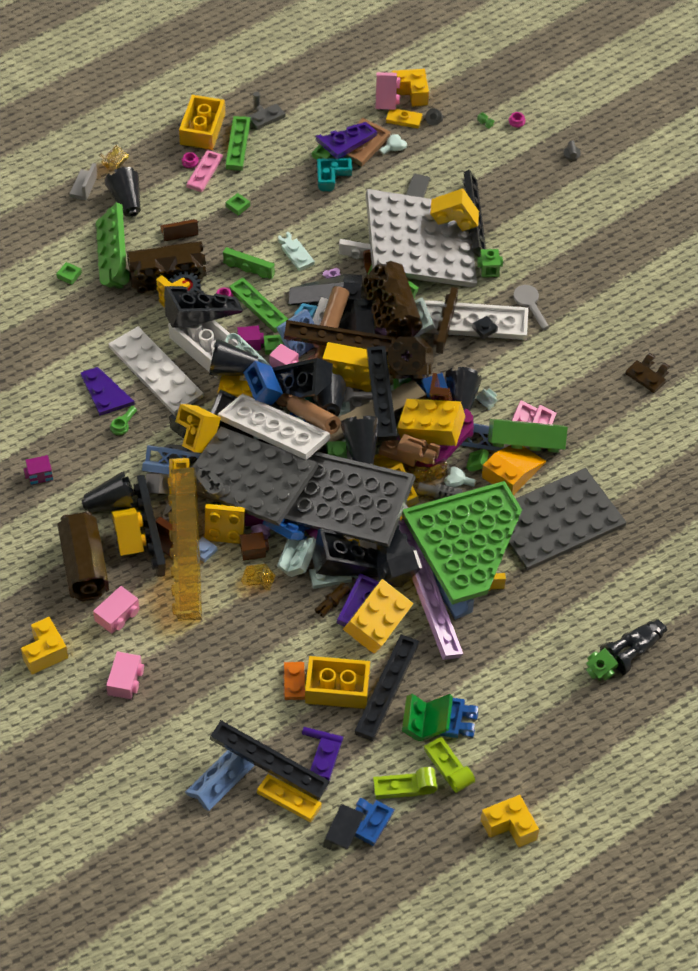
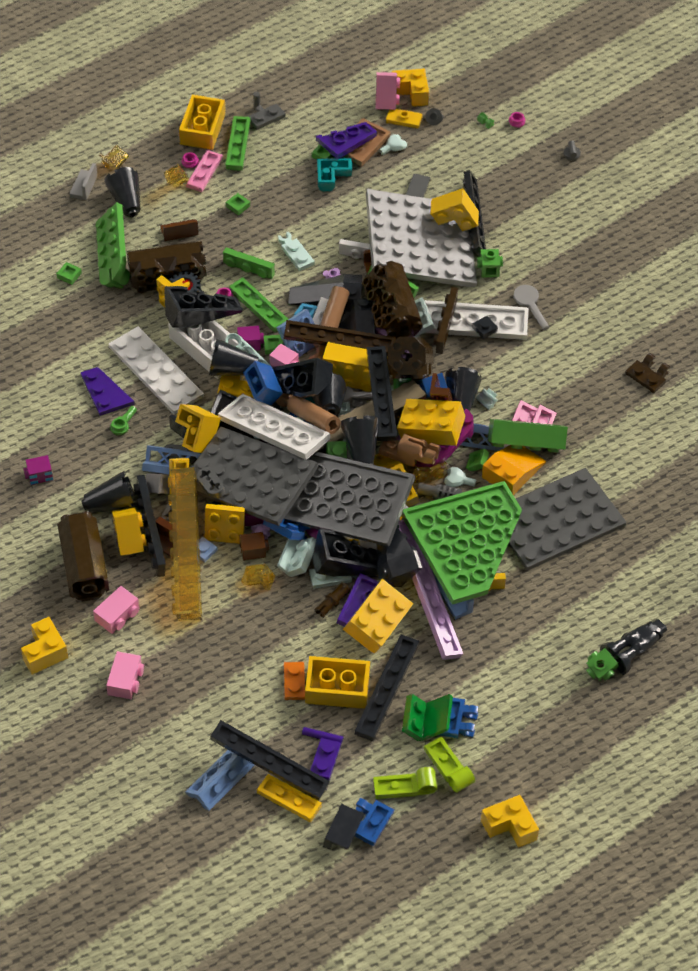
none -> clear yellow bracket [164,164,189,187]

